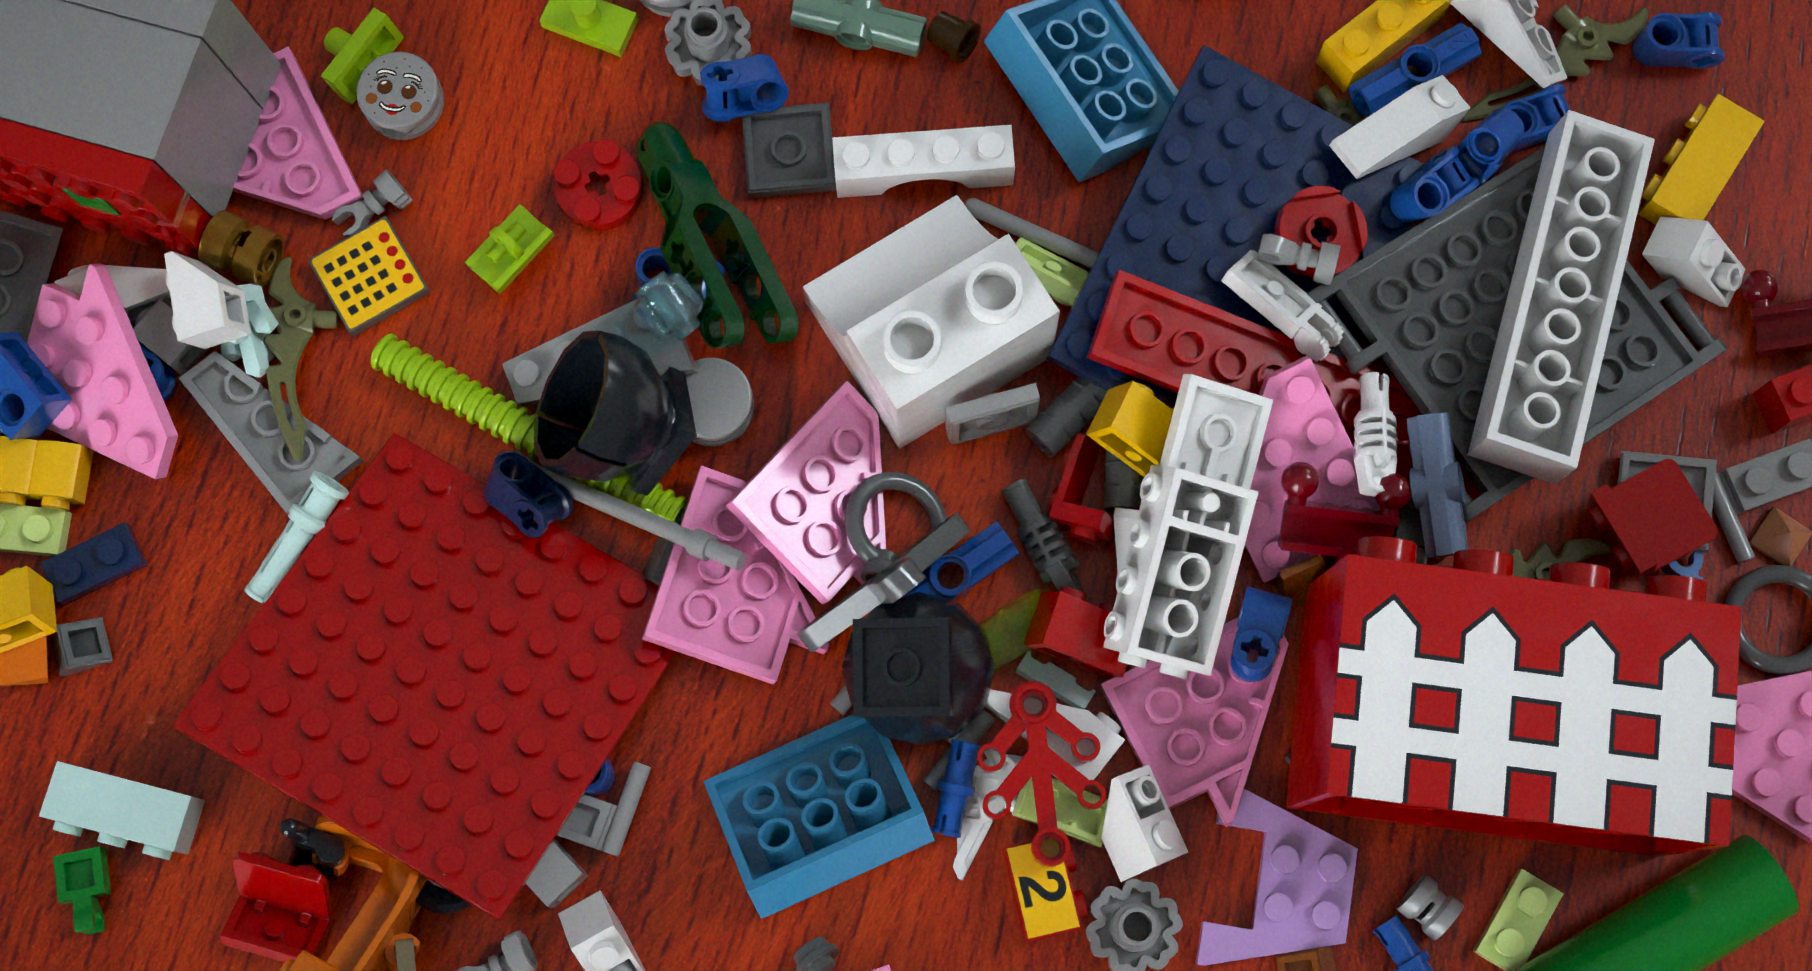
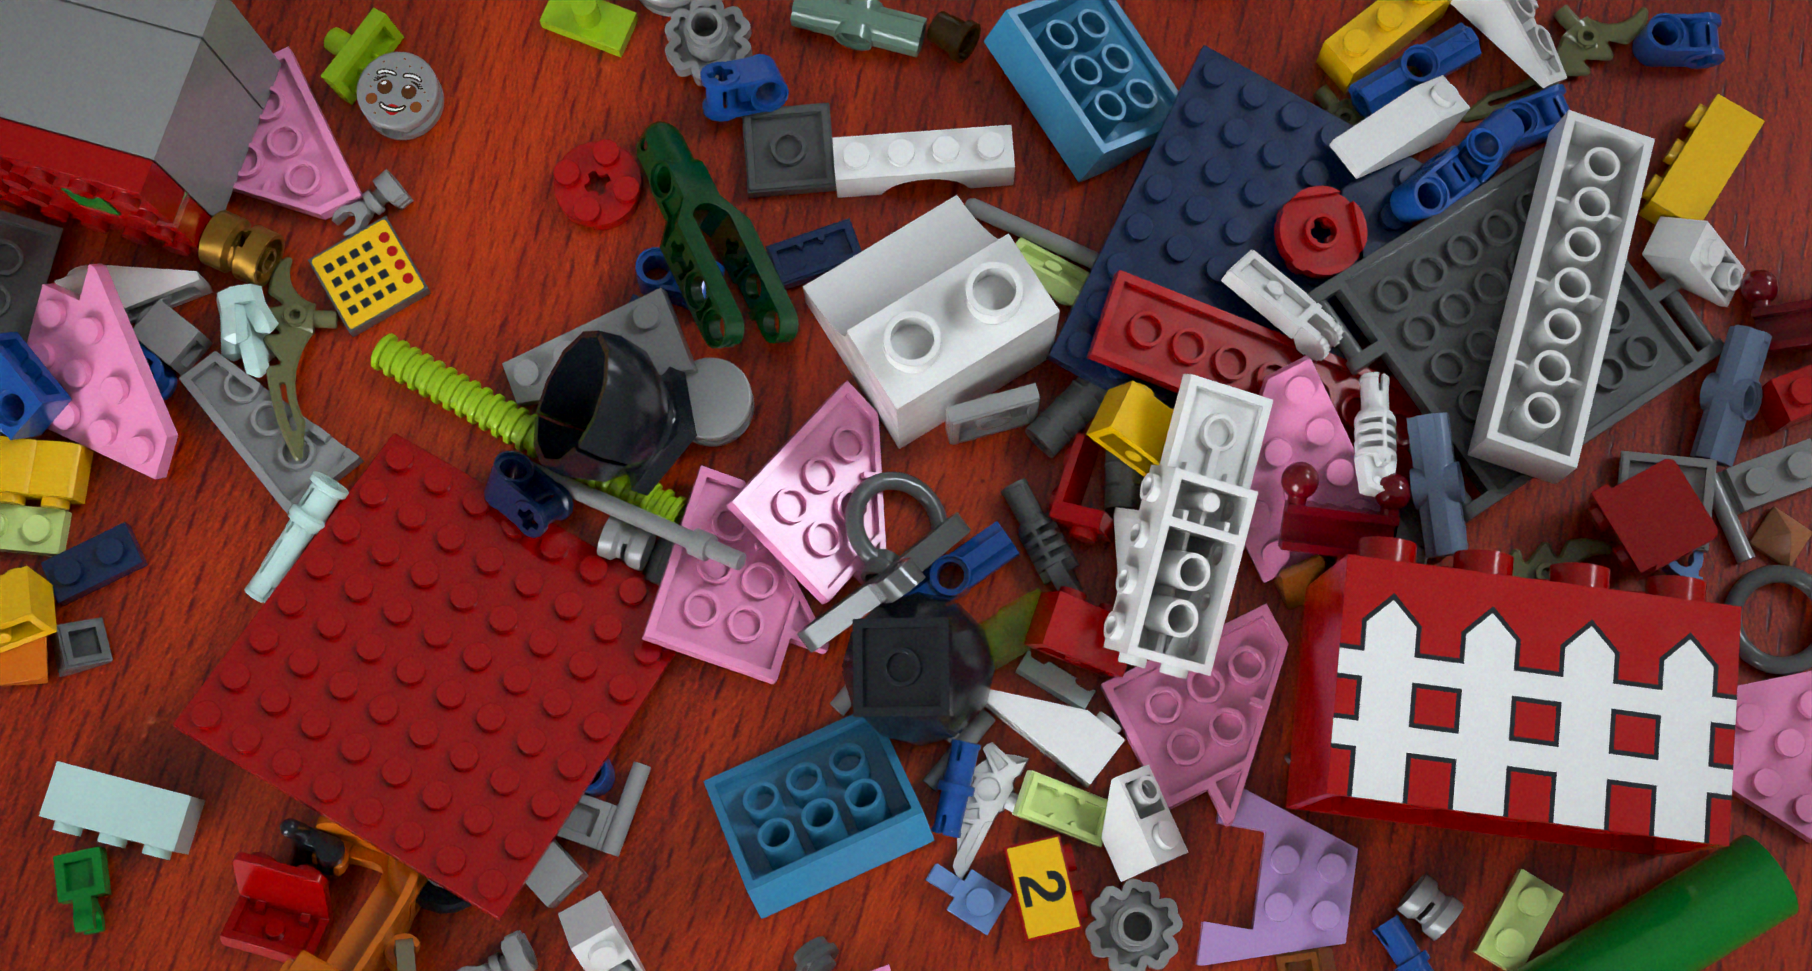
white slope [164,251,251,349] -> none
lime hips [465,204,555,294] -> none
clear light blue head [634,270,703,341] -> none
red plant [977,681,1107,867] -> none
blue piece [1231,586,1293,683] -> none
light grey piece [1257,234,1341,285] -> none
none -> light grey wheel [597,515,657,571]
none -> dark blue plate [765,218,862,290]
none -> medium blue plate [925,863,1012,935]
none -> sand blue piece [1690,325,1772,468]

